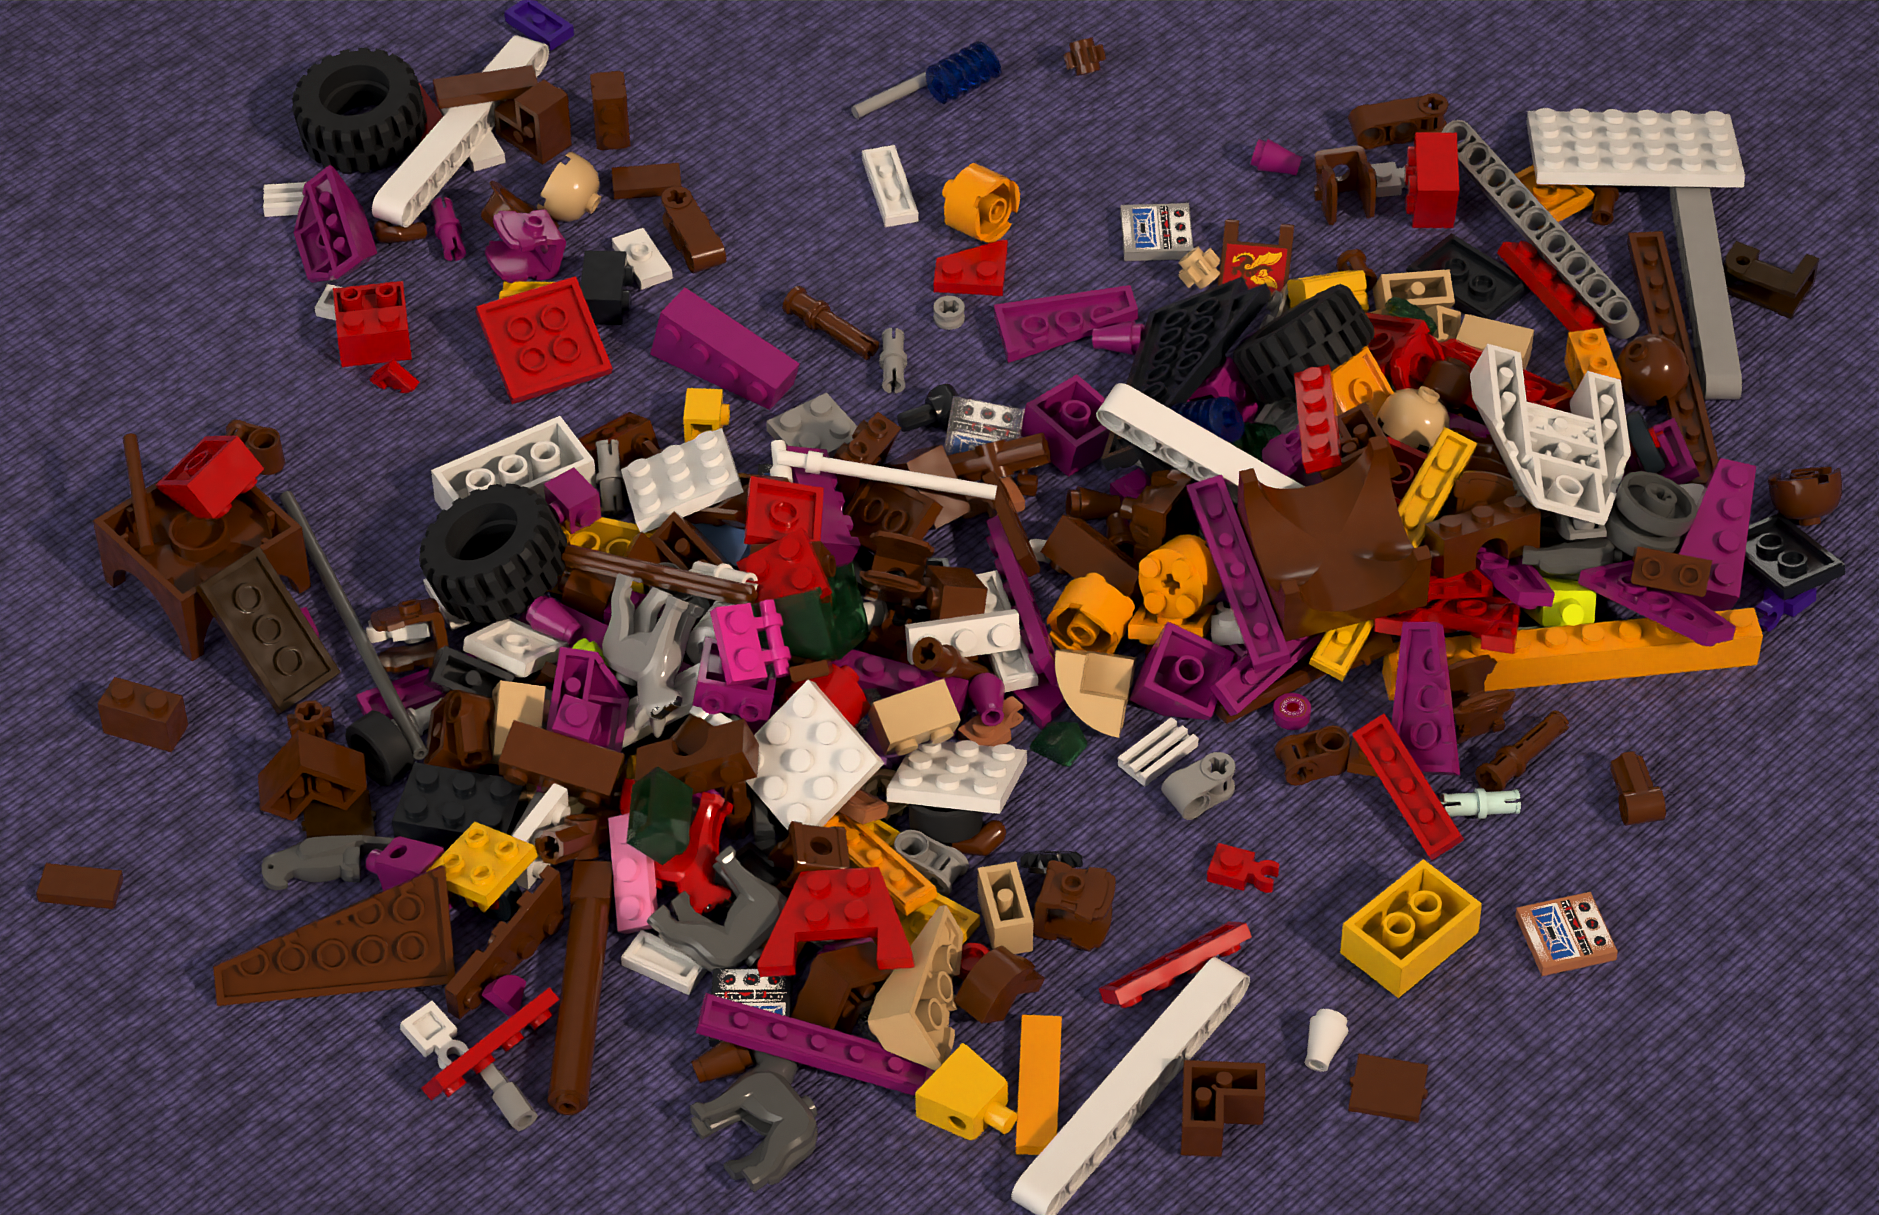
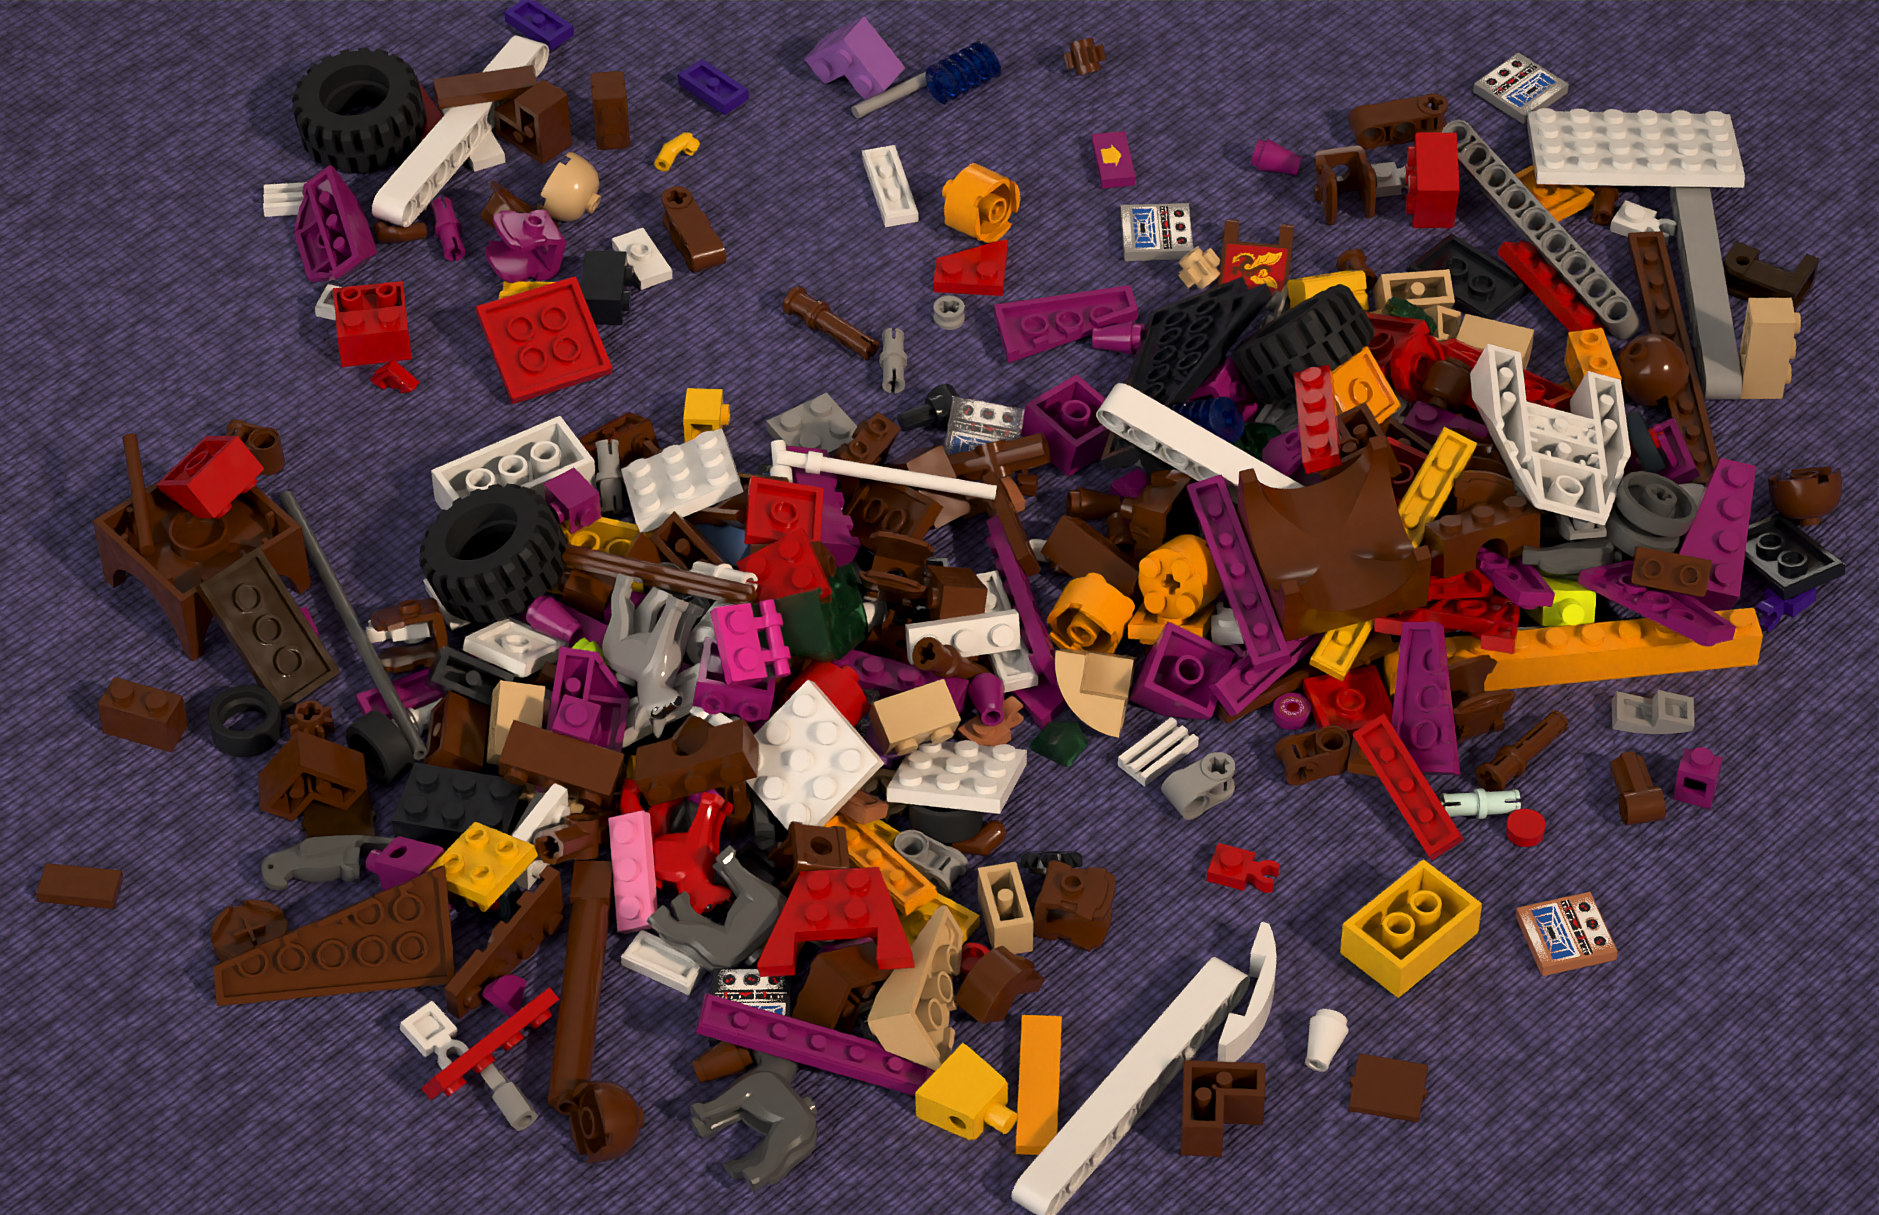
reddish brown piece [444,689,495,768] -> none
reddish brown tile [611,163,682,200] -> none
clear green brick [626,766,693,865] -> none
magenta wedge [650,287,800,410] -> none
reddish brown tile [789,658,833,682] -> none
red plate [1098,921,1252,1008] -> none
tan cylinder [1375,386,1450,454] -> none
none -> black tyre [208,685,283,757]
none -> reddish brown tile [210,899,289,961]
none -> reddish brown cylinder [570,1080,644,1164]
none -> yellow arm [654,132,700,172]
none -> dark purple plate [678,59,749,115]
none -> medium lavender brick [804,16,905,100]
none -> magenta tile [1091,131,1136,189]
none -> white slope [1217,922,1276,1062]
none -> red plate [1302,665,1393,740]
none -> tile [1473,52,1569,124]
none -> red tile [1506,809,1546,847]
none -> white plate [1610,200,1677,247]
none -> light grey slope [1612,690,1695,734]
none -> magenta brick [1673,747,1723,809]
none -> tan brick [1739,298,1801,399]

